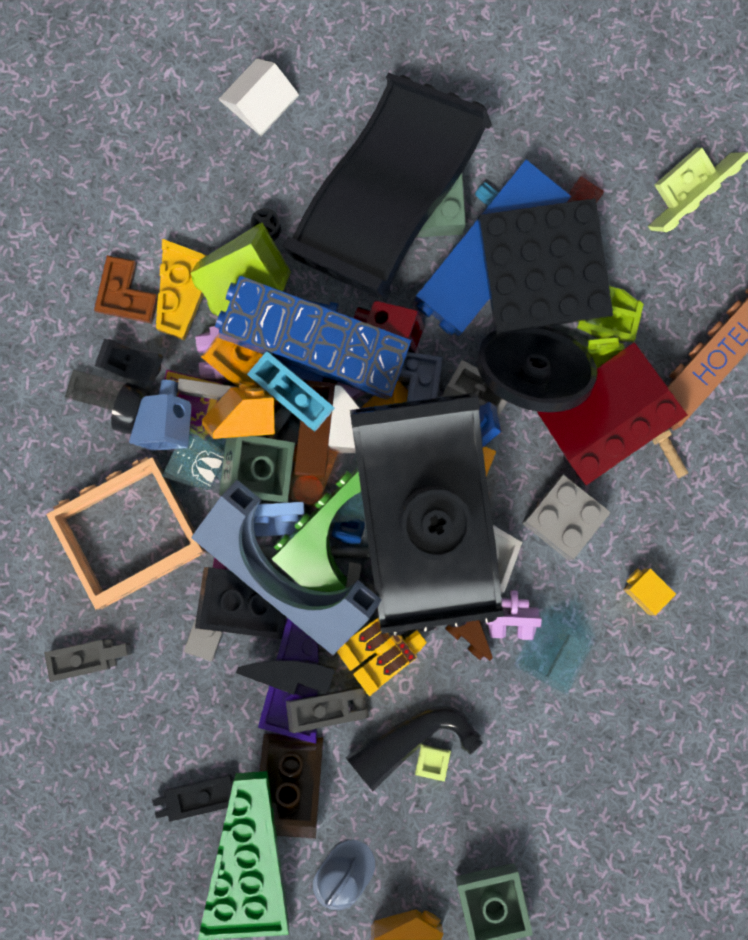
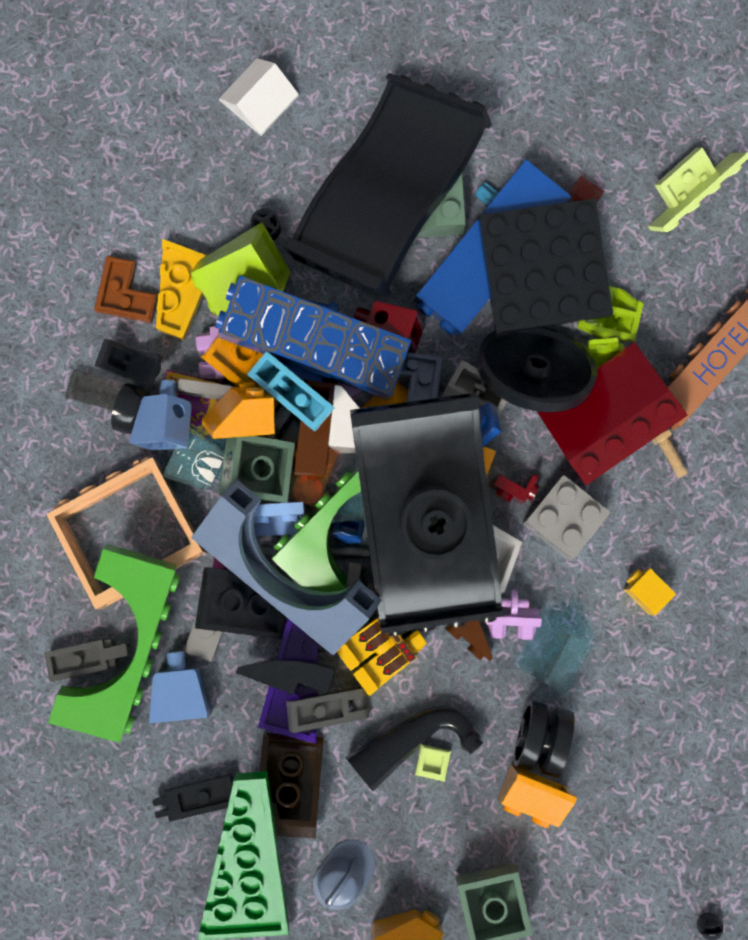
none -> bright green arch [48,544,180,743]
none -> medium blue torso [149,651,211,724]
none -> dark red bracket [491,474,540,504]
none -> light orange slope [498,764,577,828]
none -> black wheel [514,700,575,778]
none -> black hinge [697,913,723,940]

